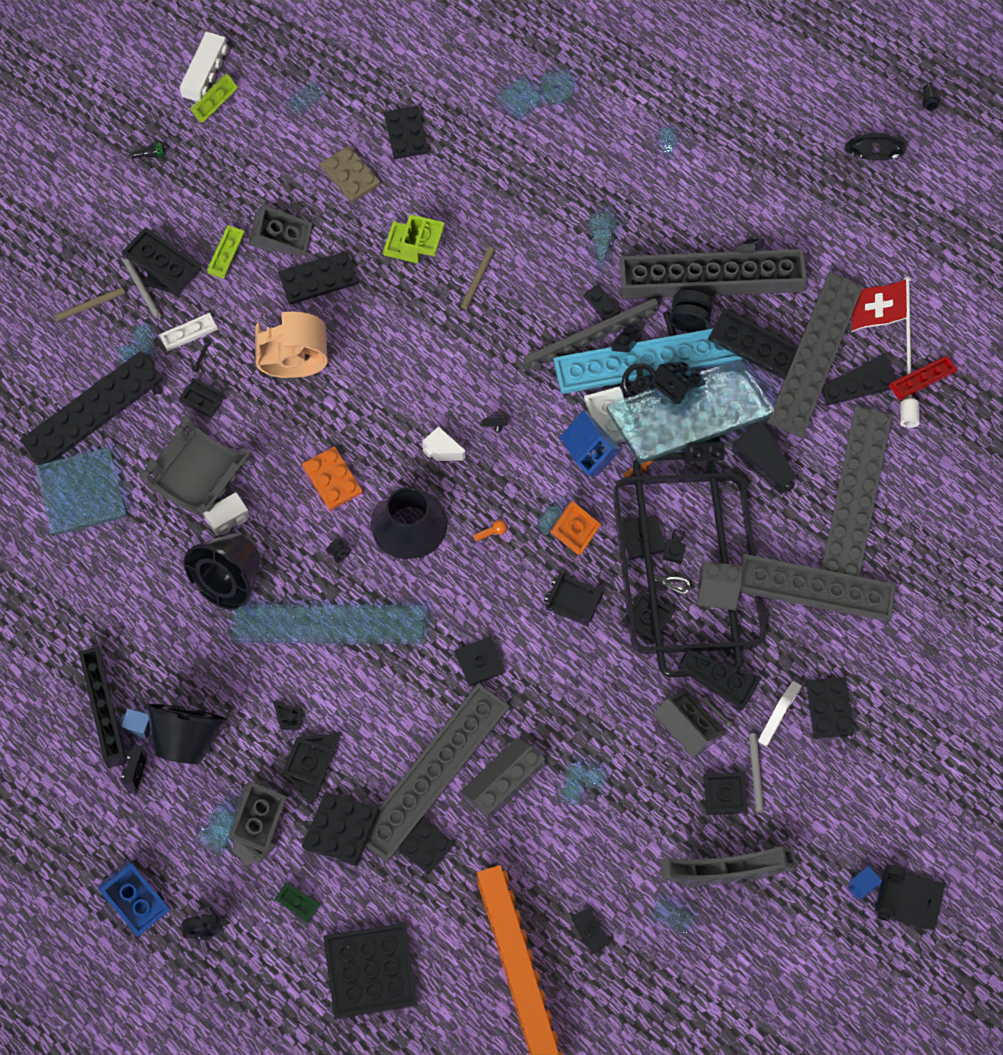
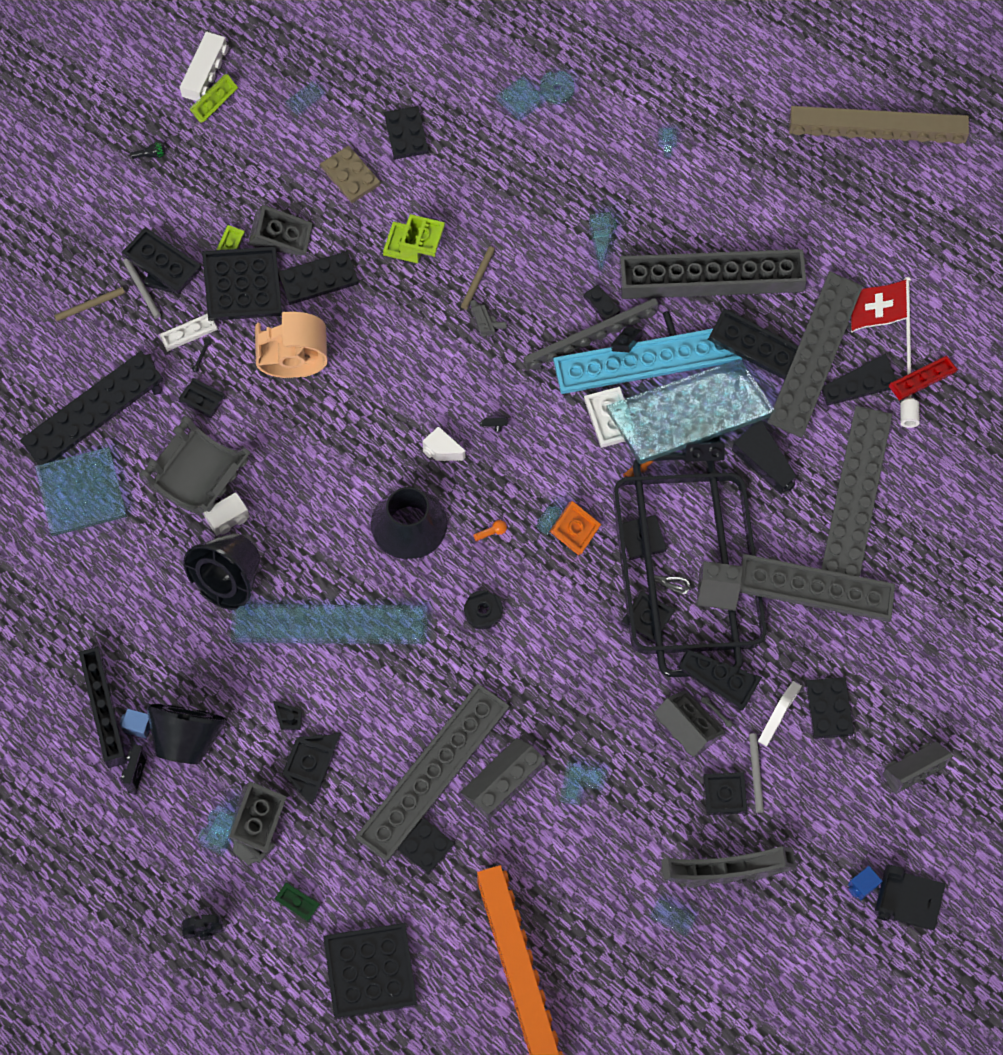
blue slope [97,860,170,937] -> none
clear light blue plate [116,324,157,366] -> none
black plate [301,792,380,866] -> none
orange plate [302,446,363,511] -> none
black wheel [326,538,351,563] -> none
black plate [454,637,505,687] -> none
black panel [544,570,604,627] -> none
blue slope [560,410,622,476] -> none
black plate [571,908,610,955] -> none
black piece [622,363,657,400] -> none
black bracket [650,361,707,404] -> none
black plate [662,528,686,564] -> none
black wheel [669,290,713,332] -> none
black plate [737,238,765,252] -> none
black piece [845,133,906,161] -> none
black cone [922,84,940,111] -> none
none -> black plate [202,247,282,321]
none -> black plate [464,590,503,629]
none -> dark grey piece [470,300,507,338]
none -> dark tan brick [789,106,969,144]
none -> dark grey slope [882,741,953,795]

